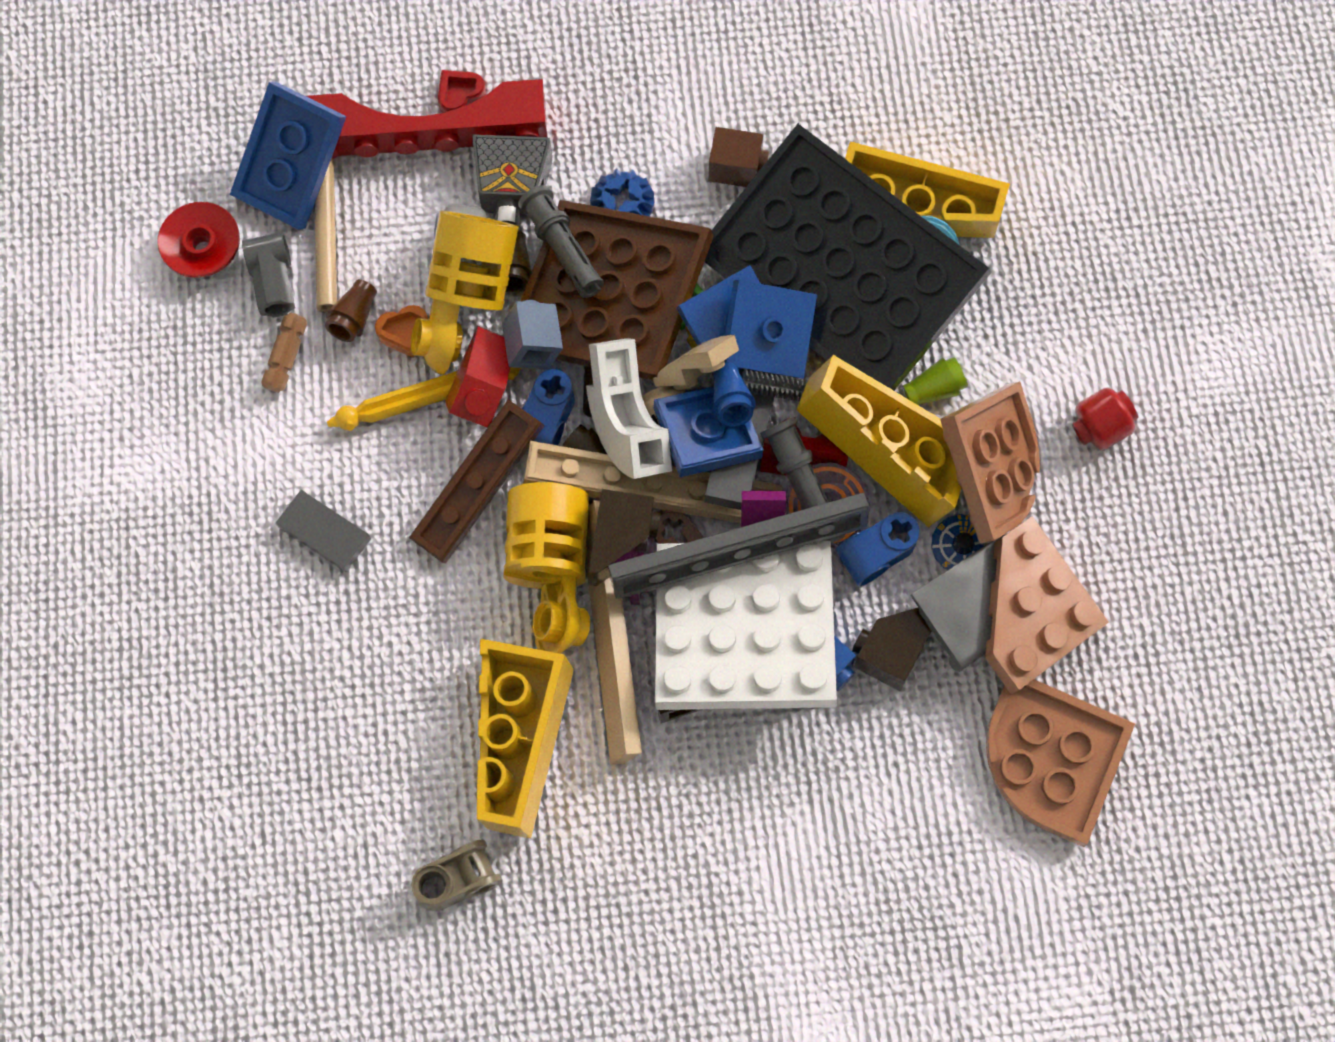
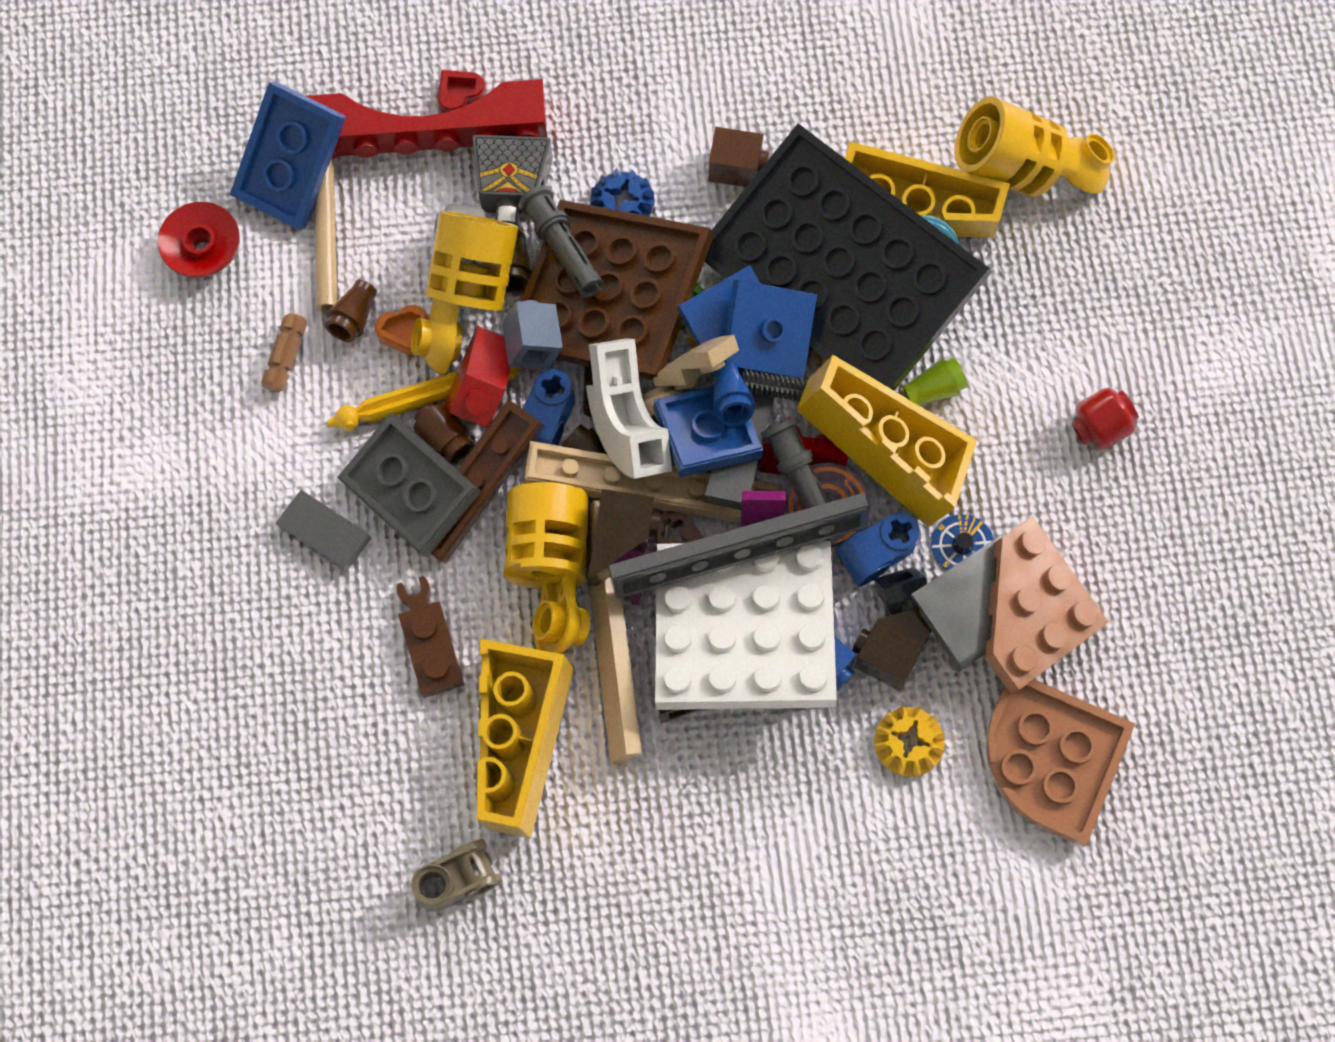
dark grey piece [242,232,295,318] -> none
nougat plate [940,381,1040,543] -> none
none -> dark grey tile [337,413,482,557]
none -> reddish brown plate [397,576,465,698]
none -> reddish brown brick [413,403,474,465]
none -> black tile [873,567,927,615]
none -> yellow gear [874,706,945,777]
none -> yellow cylinder [954,96,1115,197]

